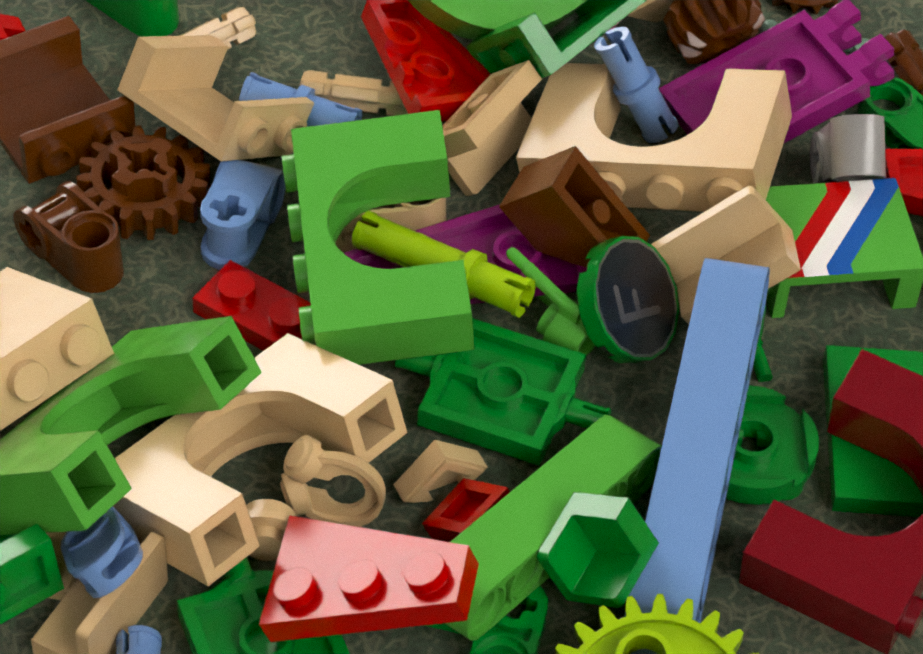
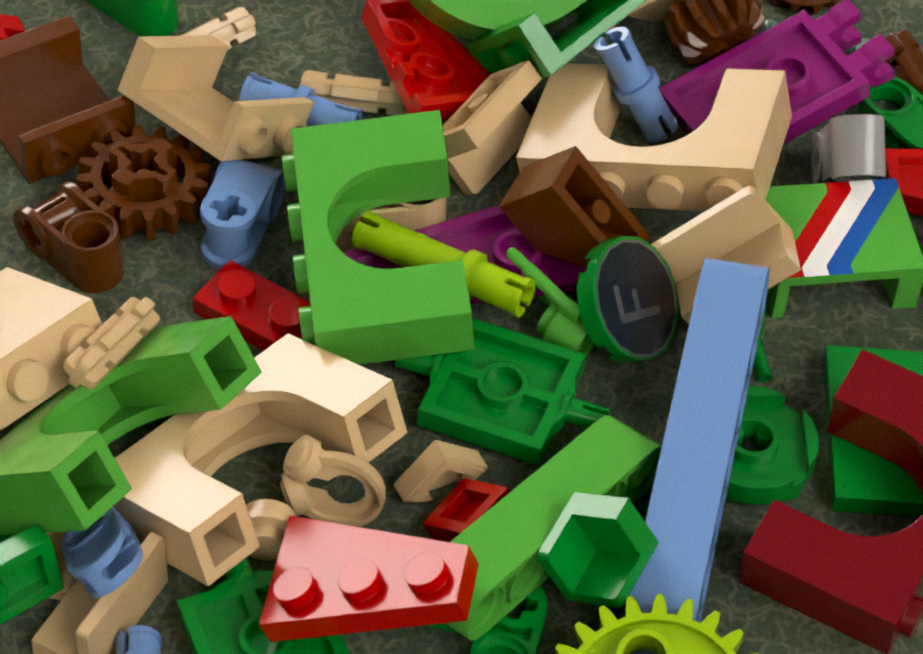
none -> tan axle [63,297,160,389]

